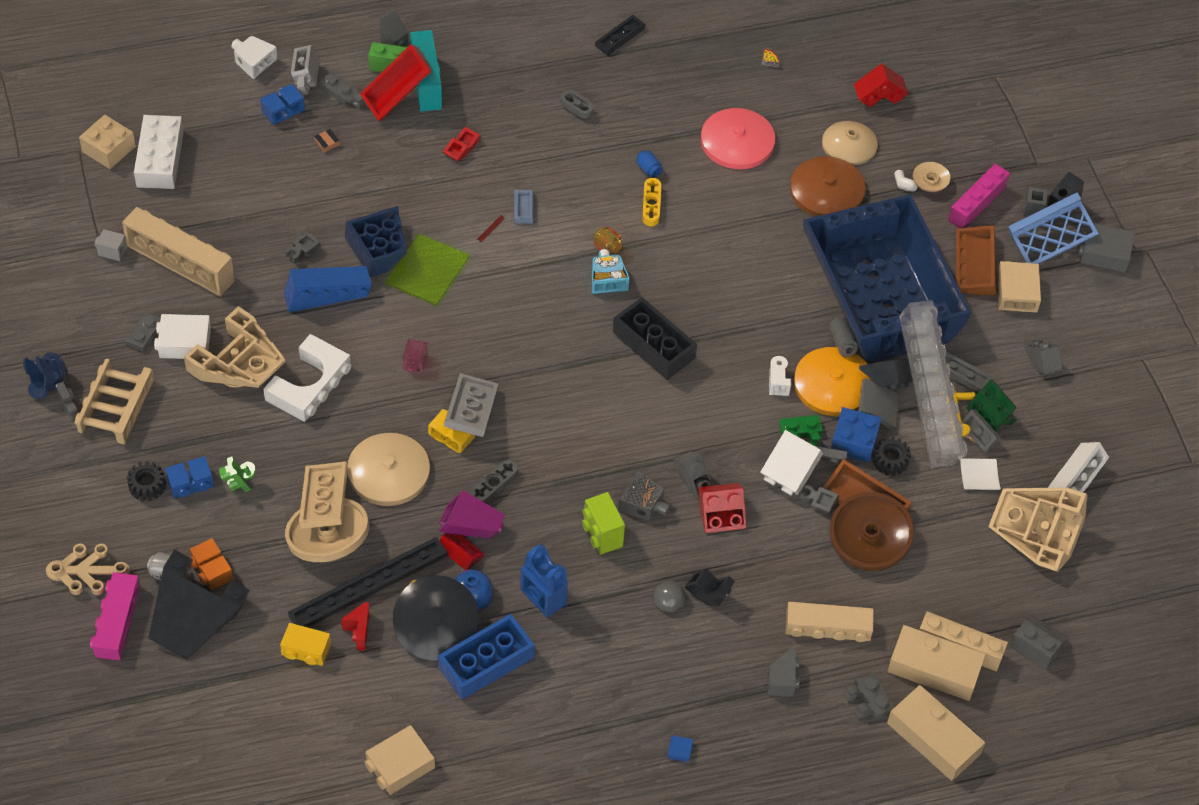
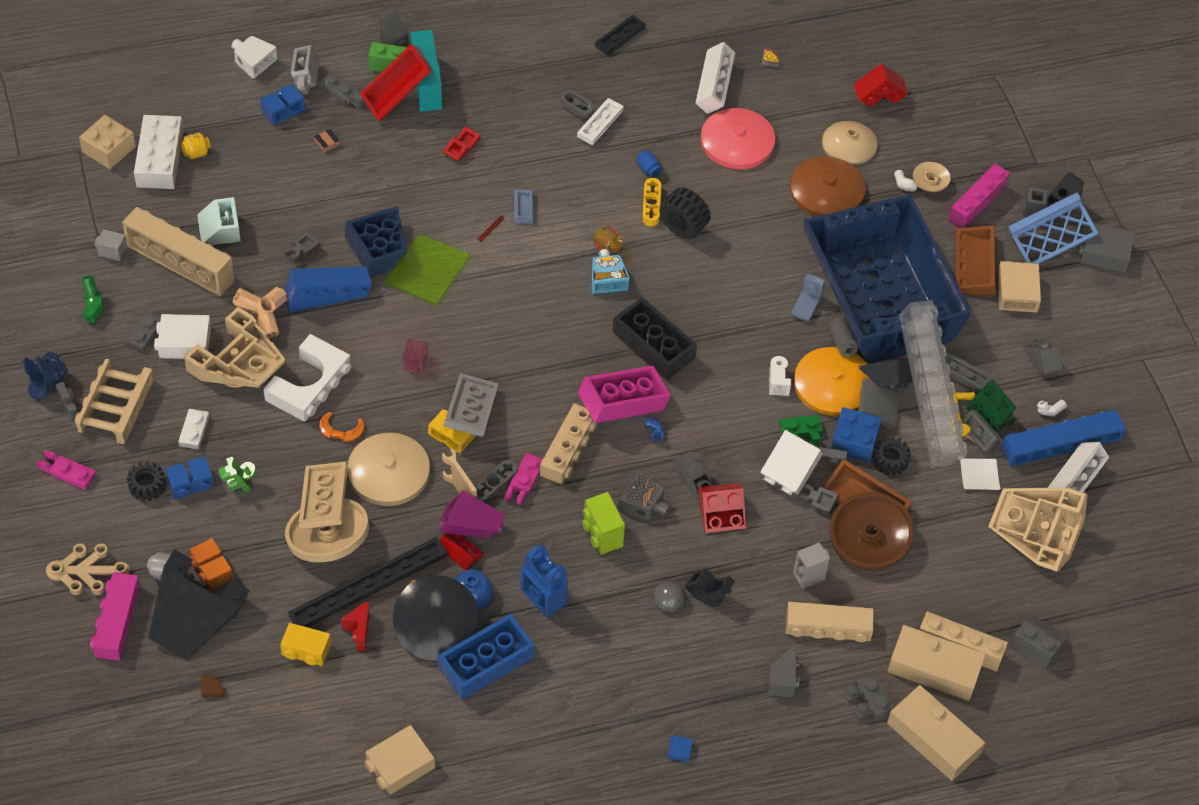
none -> dark pink hinge [36,450,96,490]
none -> green arm [81,275,103,323]
none -> white plate [178,409,210,450]
none -> yellow head [181,133,210,160]
none -> light aqua slope [197,197,241,245]
none -> reddish brown tile [201,674,224,697]
none -> light nougat piece [232,287,287,339]
none -> orange piece [319,412,364,442]
none -> tan flag [442,449,477,498]
none -> dark pink hinge [504,453,543,506]
none -> tan brick [540,403,598,484]
none -> white plate [577,98,624,145]
none -> dark pink brick [578,366,671,423]
none -> blue arm [645,417,664,445]
none -> black tyre [659,187,711,239]
none -> white brick [696,42,735,114]
none -> sand blue bracket [791,273,825,322]
none -> light grey brick [793,542,830,589]
none -> blue brick [1001,410,1126,467]
none -> white arm [1037,400,1067,416]

